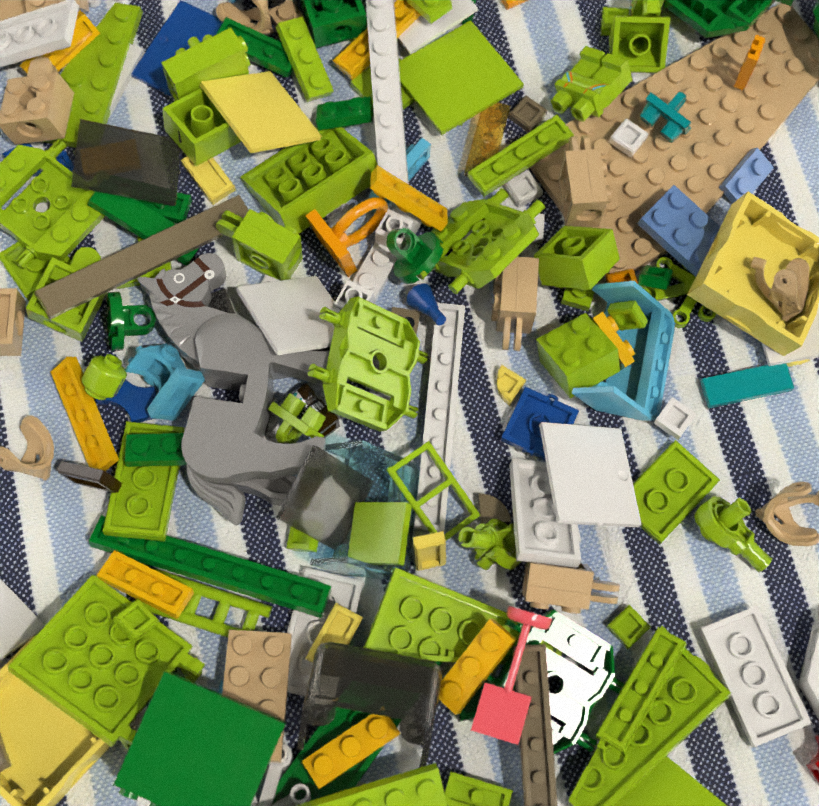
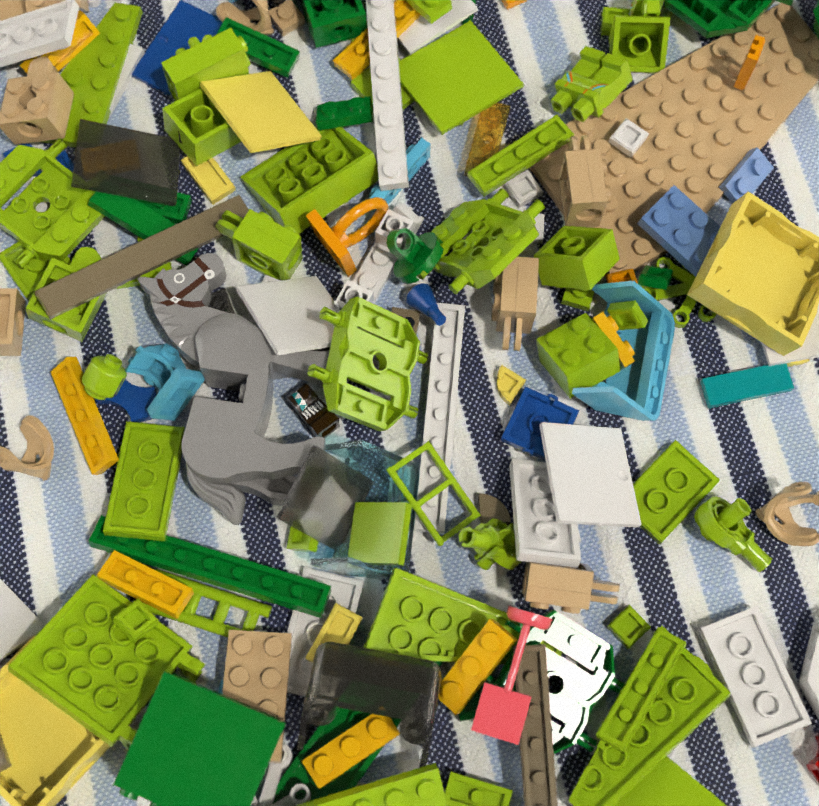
dark brown tile [57,461,122,493] -> none
green tile [107,292,156,351] -> none
green plate [125,433,186,467] -> none
lime hips [268,393,326,444] -> none
lime plate [276,16,334,102] -> none
yellow plate [370,165,448,231] -> none
light yellow tile [413,531,446,571] -> none
dark tan tile [508,95,548,133] -> none
teal hips [640,92,691,143] -> none
white tile [654,397,697,440] -> none
tan helmet [751,256,810,321] -> none

